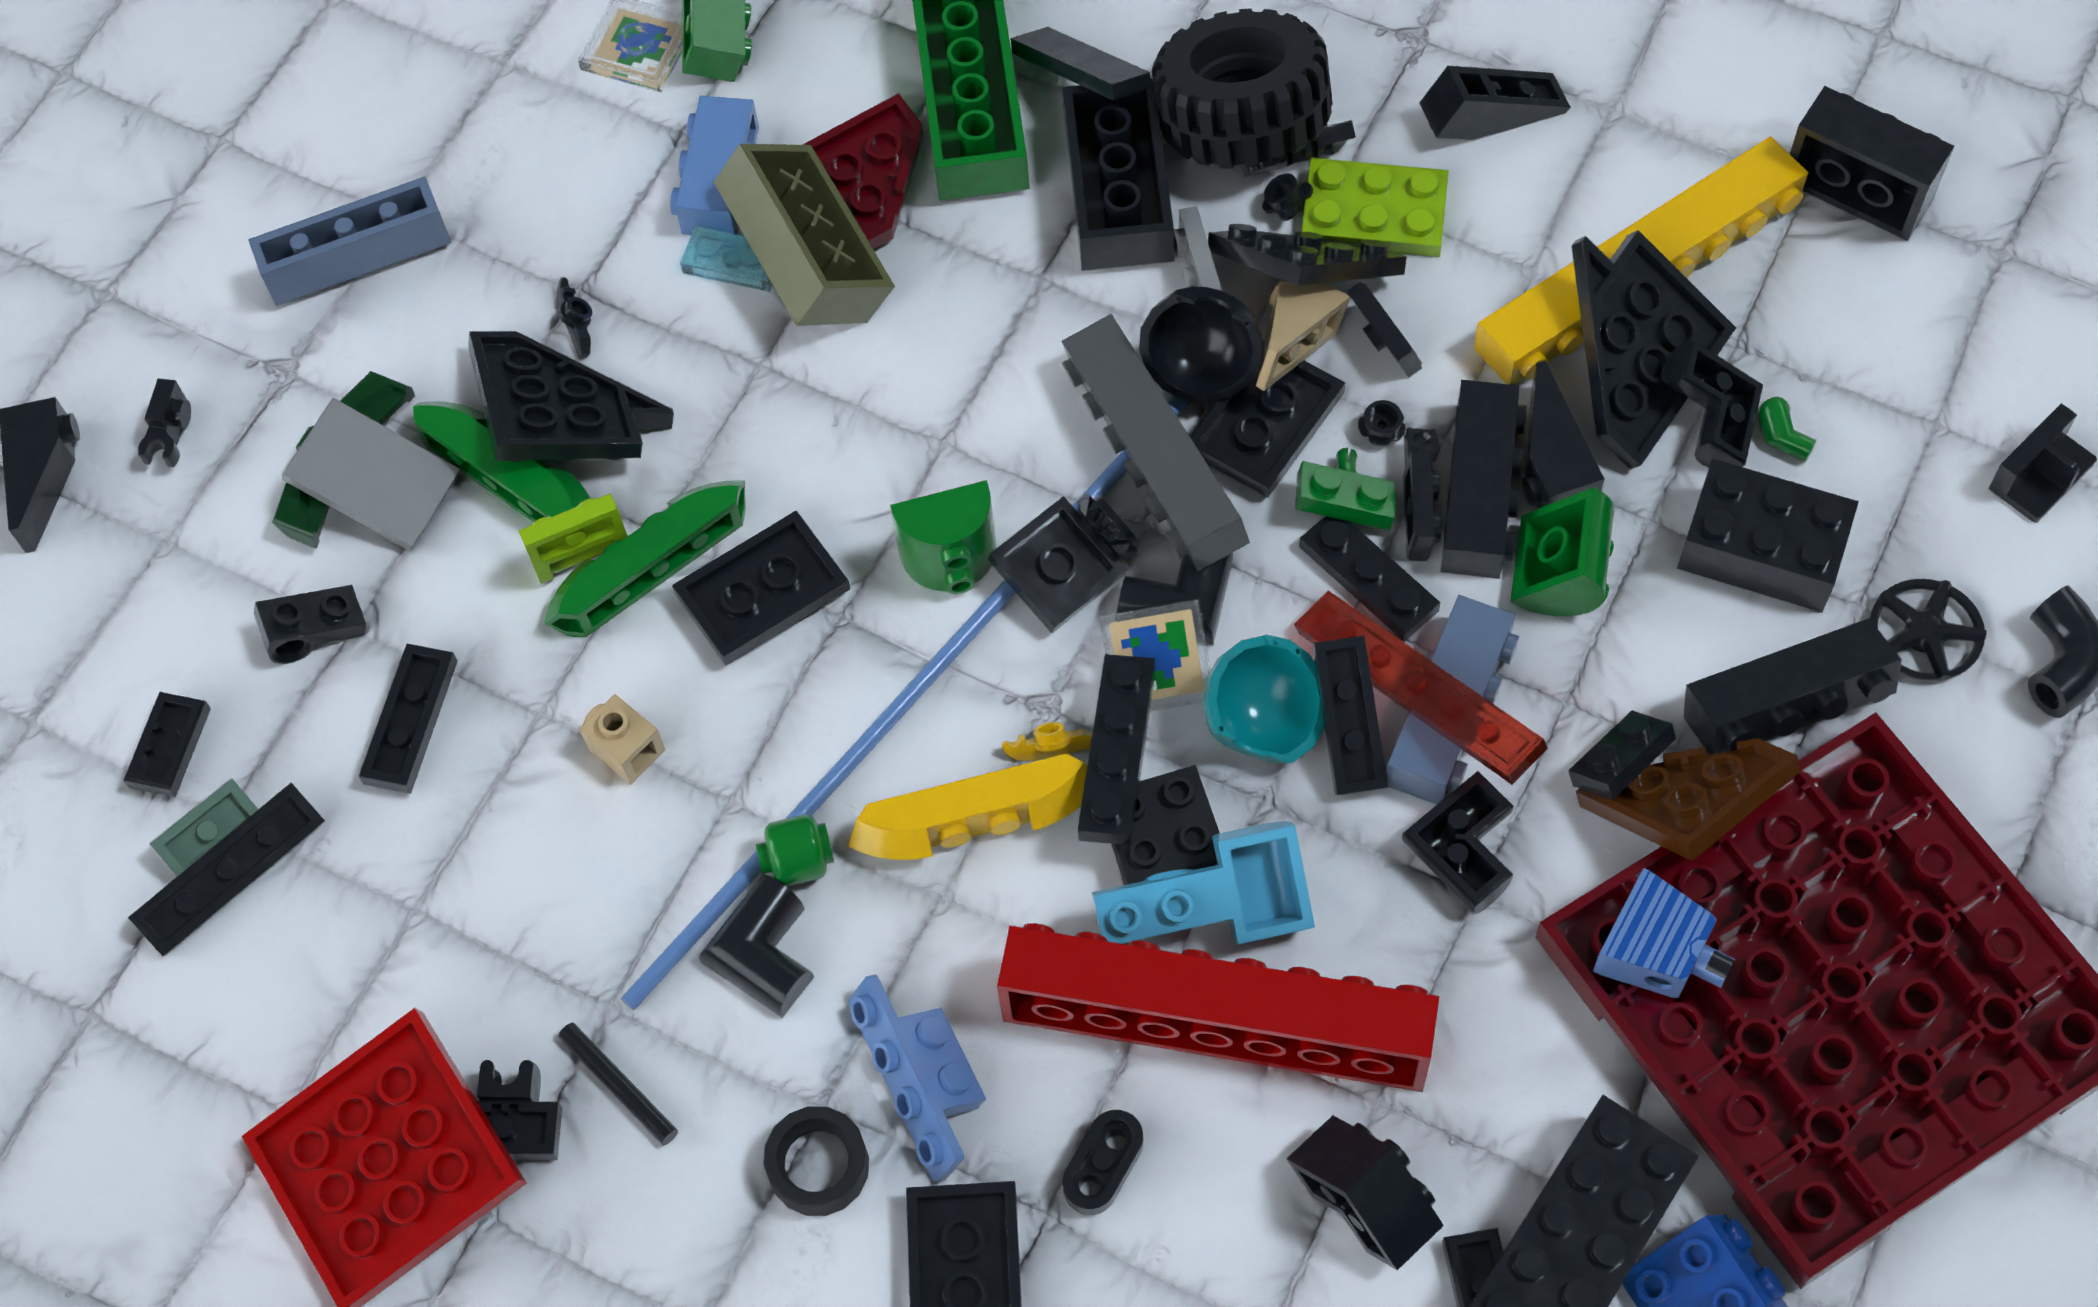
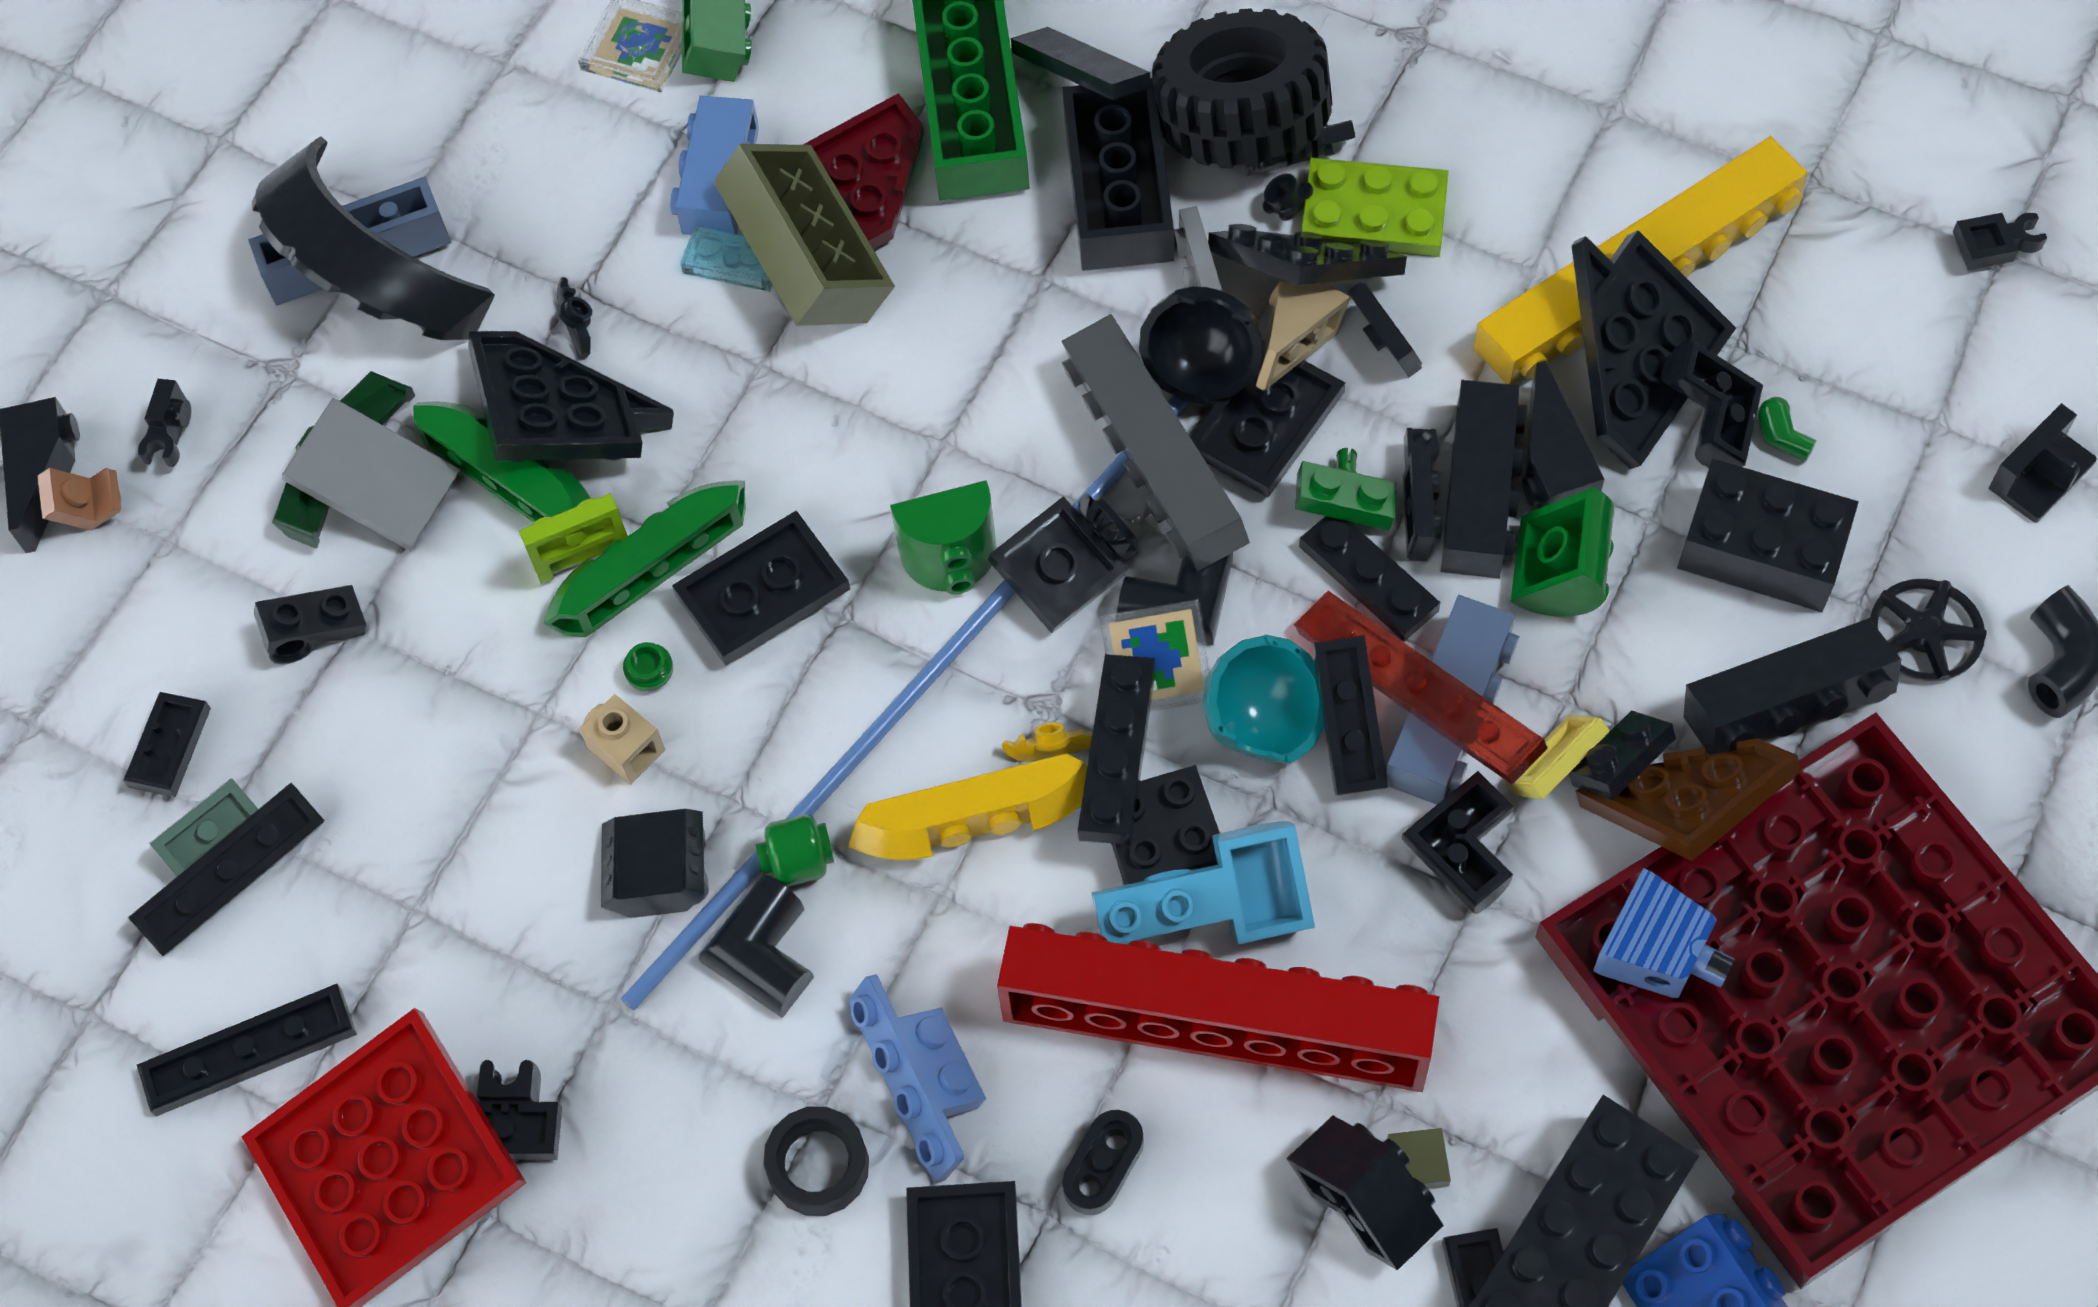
black plate [359,643,458,794] -> none
black bar [558,1022,678,1146] -> none
black plate [1358,400,1406,446] -> none
black slope [1419,65,1571,140] -> none
black brick [1790,86,1955,241] -> none
none -> nougat bracket [37,468,121,530]
none -> black tile [137,983,357,1117]
none -> black windscreen [252,136,495,341]
none -> black slope [601,808,709,918]
none -> green plate [623,642,673,691]
none -> olive tile [1387,1128,1451,1188]
none -> light yellow tile [1505,714,1610,800]
none -> black plate [1953,213,2047,270]

